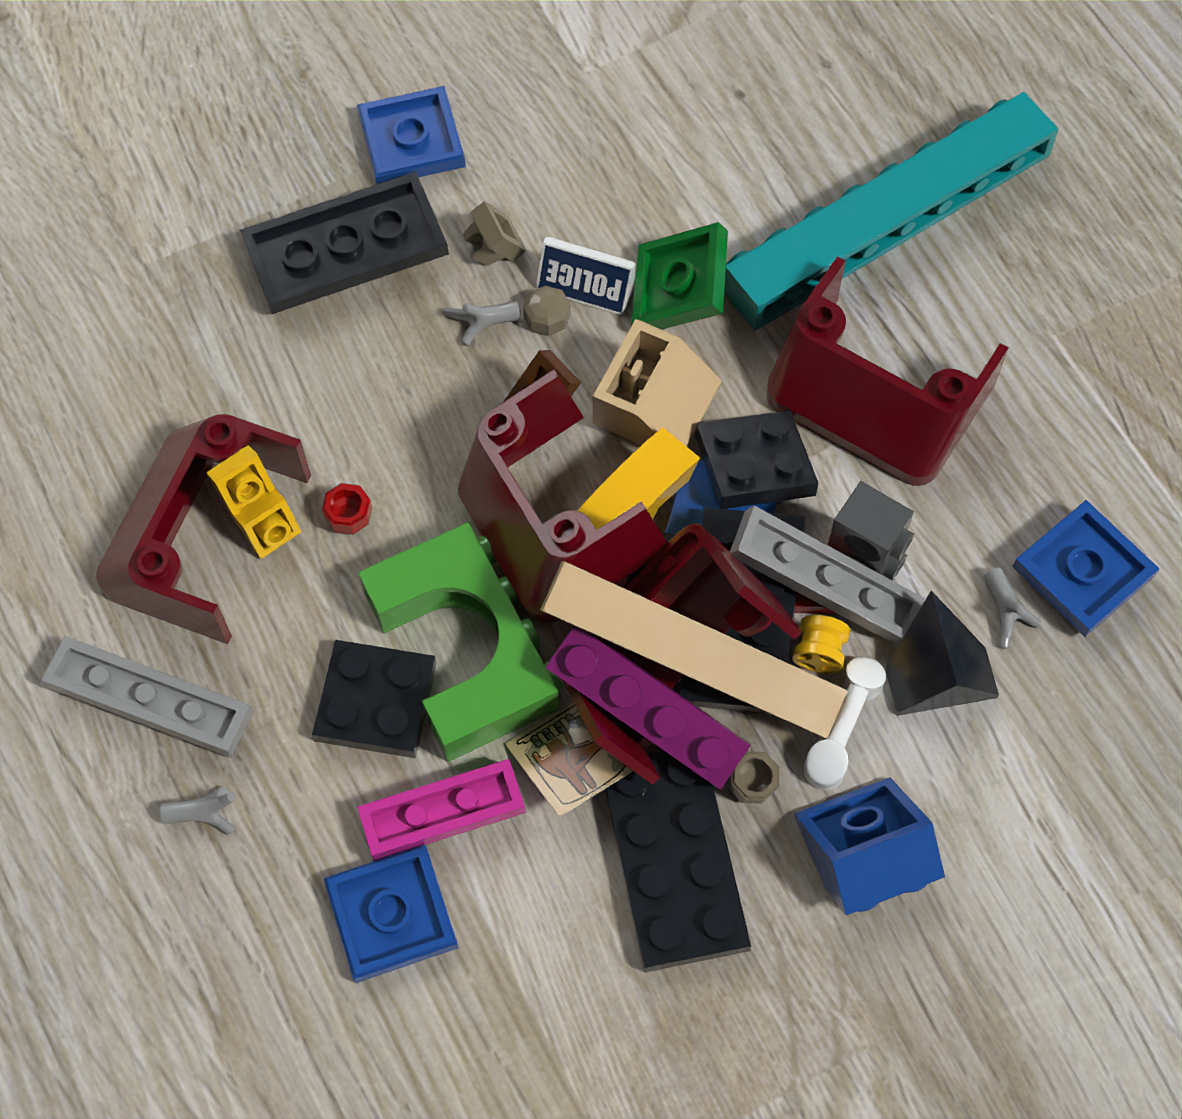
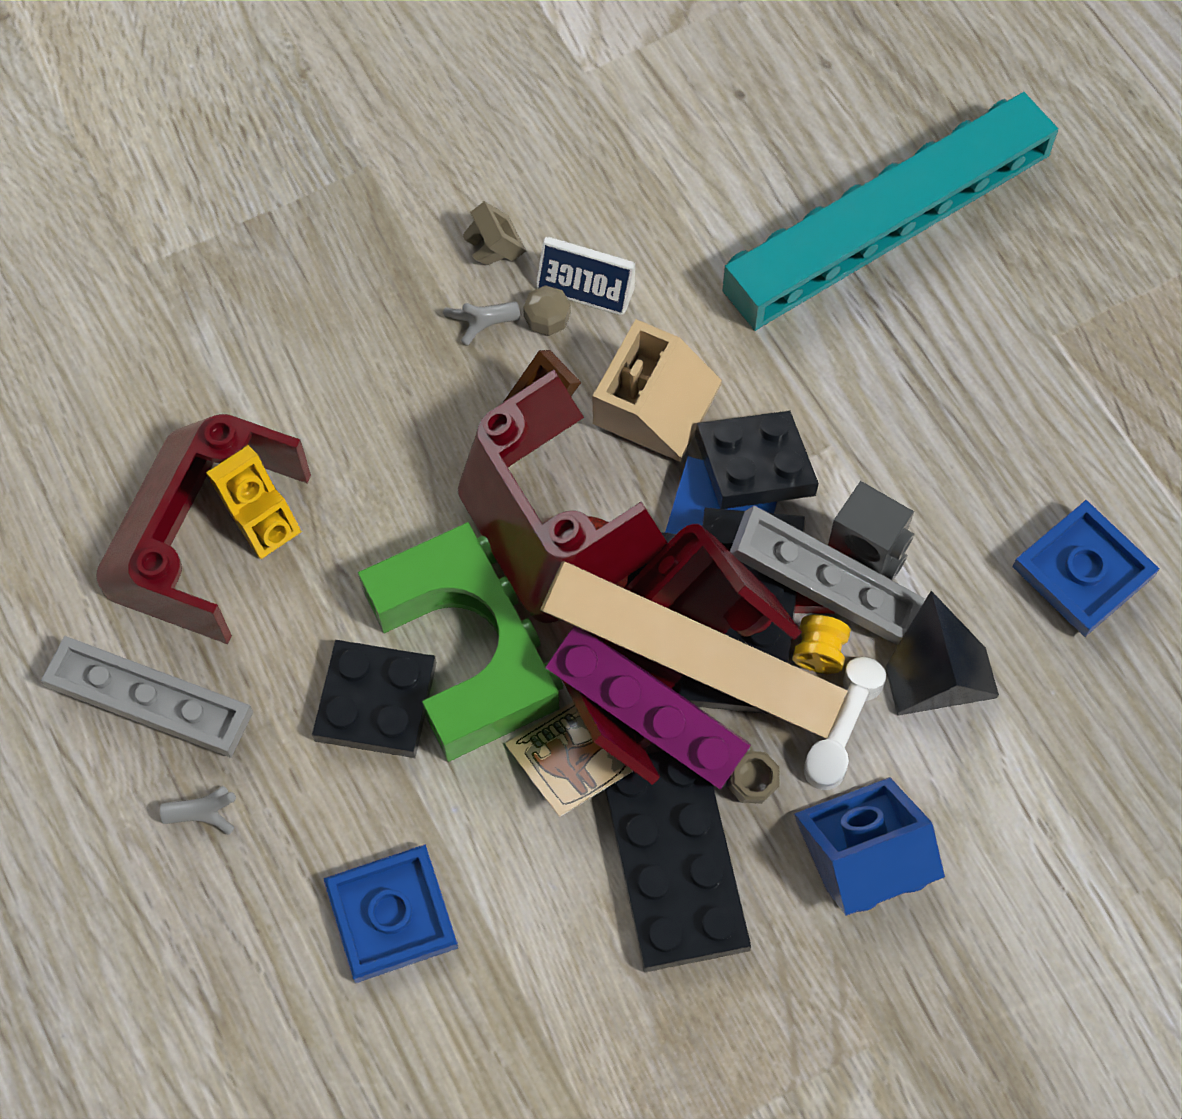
black plate [240,172,449,314] -> none
red tile [322,483,372,535] -> none
blue tile [357,86,466,184] -> none
dark pink plate [357,759,526,861] -> none
yellow slope [577,427,700,530] -> none
green plate [631,222,728,330] -> none
dark red windscreen [766,256,1009,486] -> none
light grey bar [984,568,1041,649] -> none

